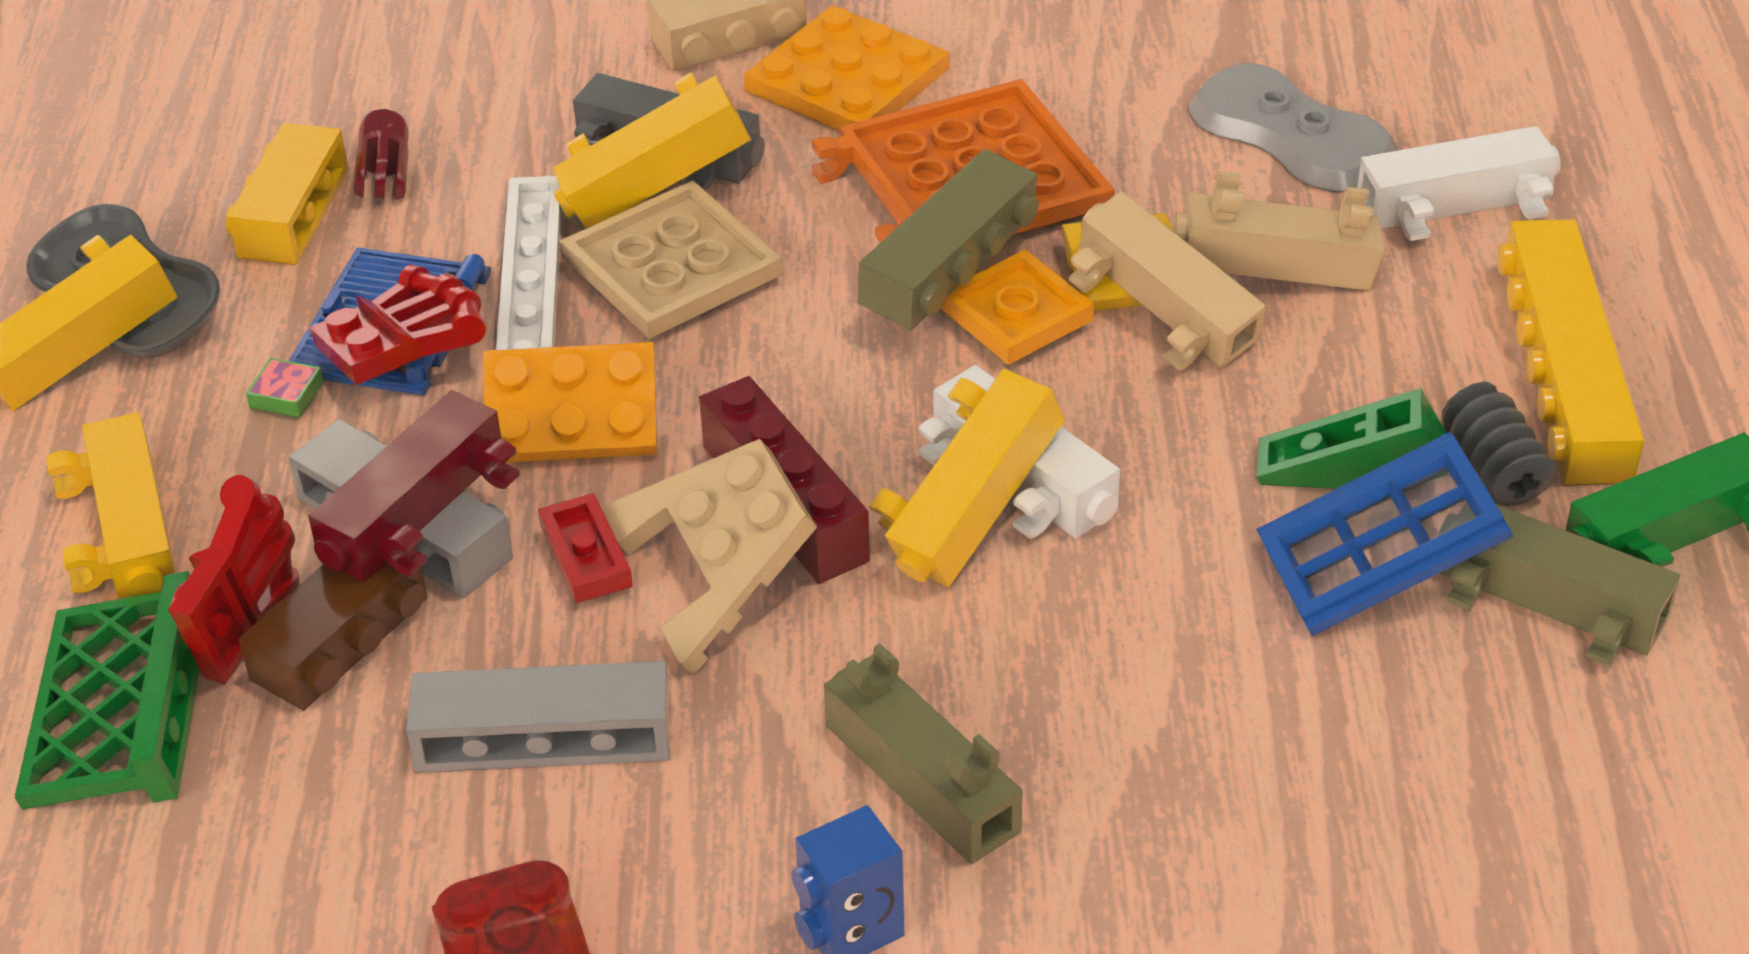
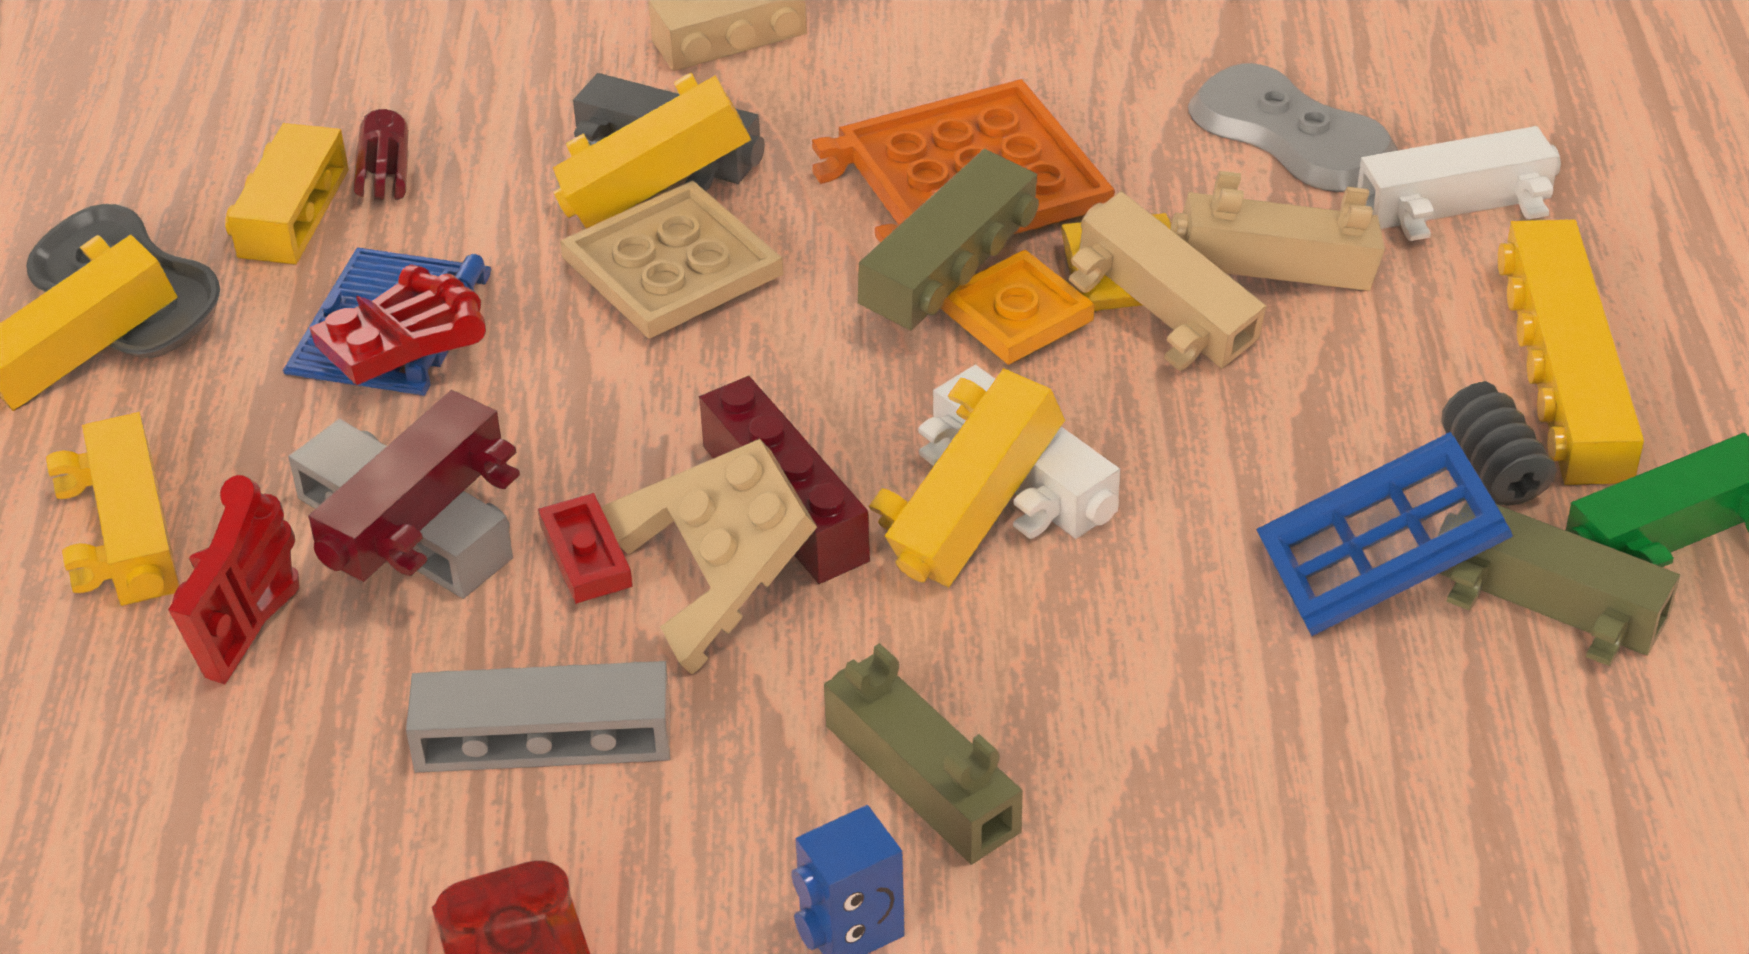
green fence [14,571,200,809] -> none
reddish brown brick [238,562,428,711] -> none
tile [246,358,324,418] -> none
light orange plate [483,342,658,463] -> none
white plate [496,176,562,350] -> none
light orange plate [743,5,950,130] -> none
green slope [1257,388,1449,489] -> none

